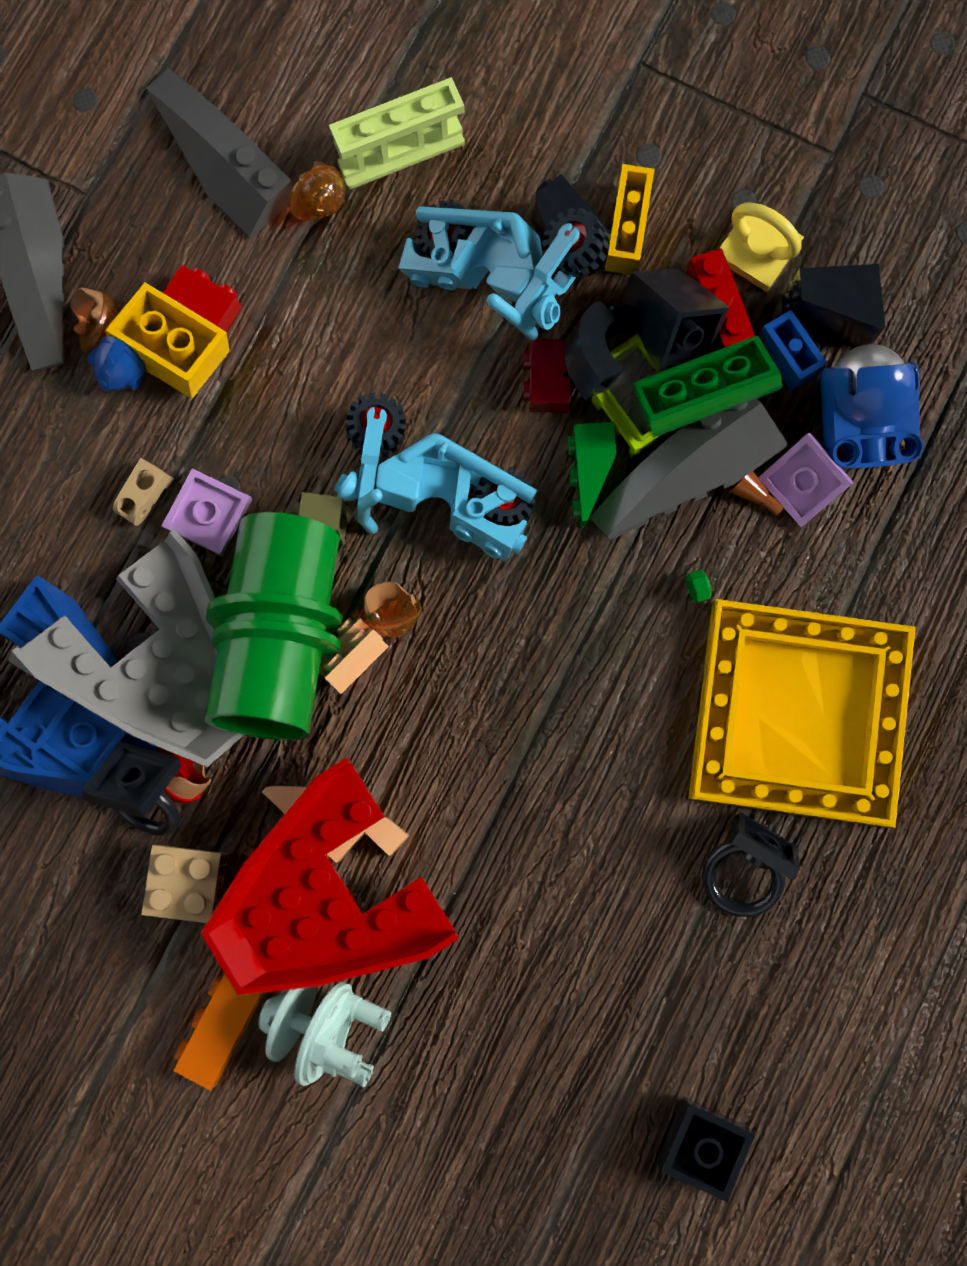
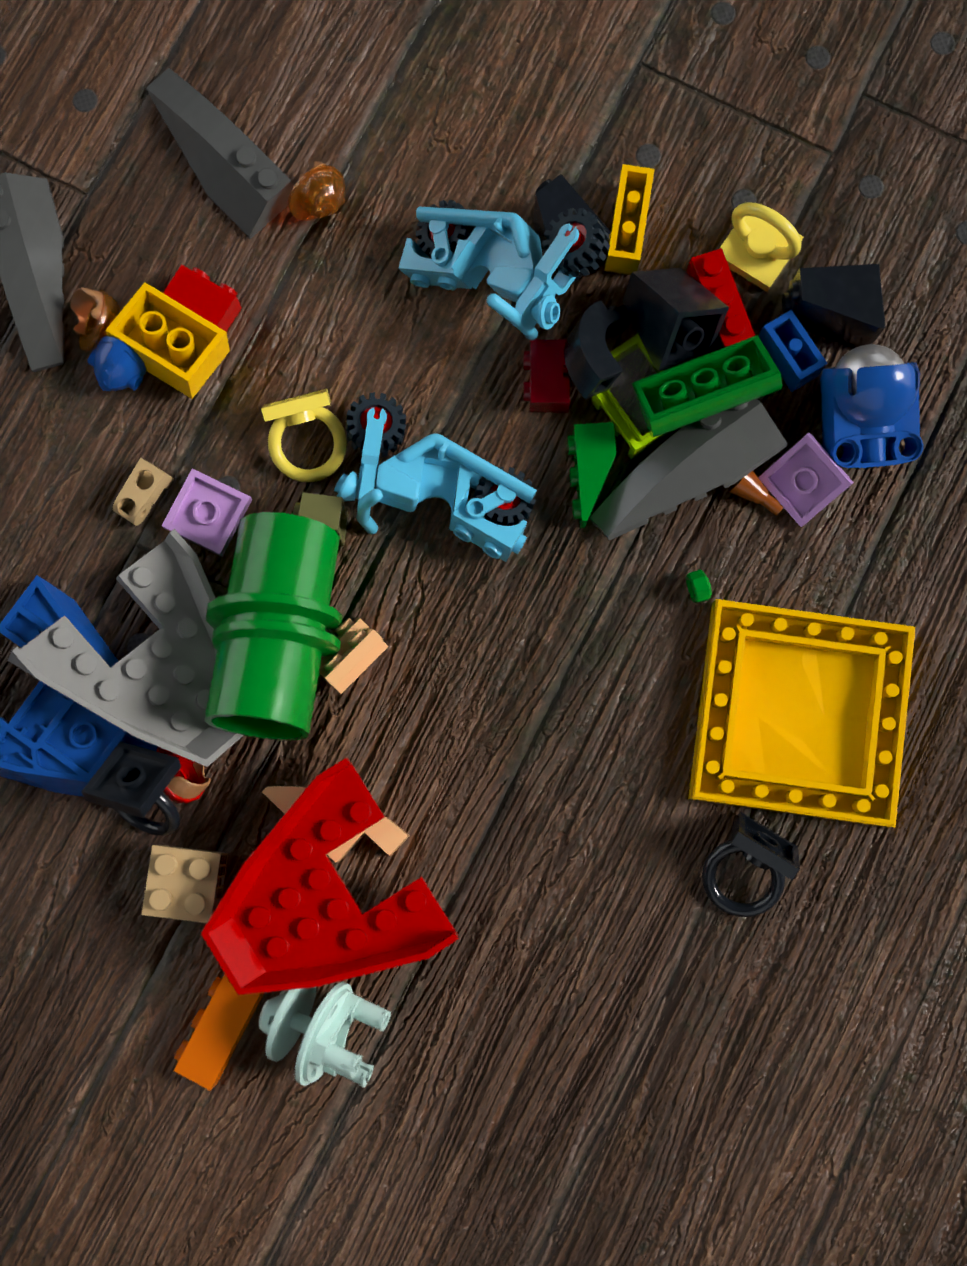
yellowish green fence [329,77,465,189] -> none
piece [363,582,422,638] -> none
black brick [656,1096,755,1203] -> none
none -> light yellow tile [261,389,347,482]

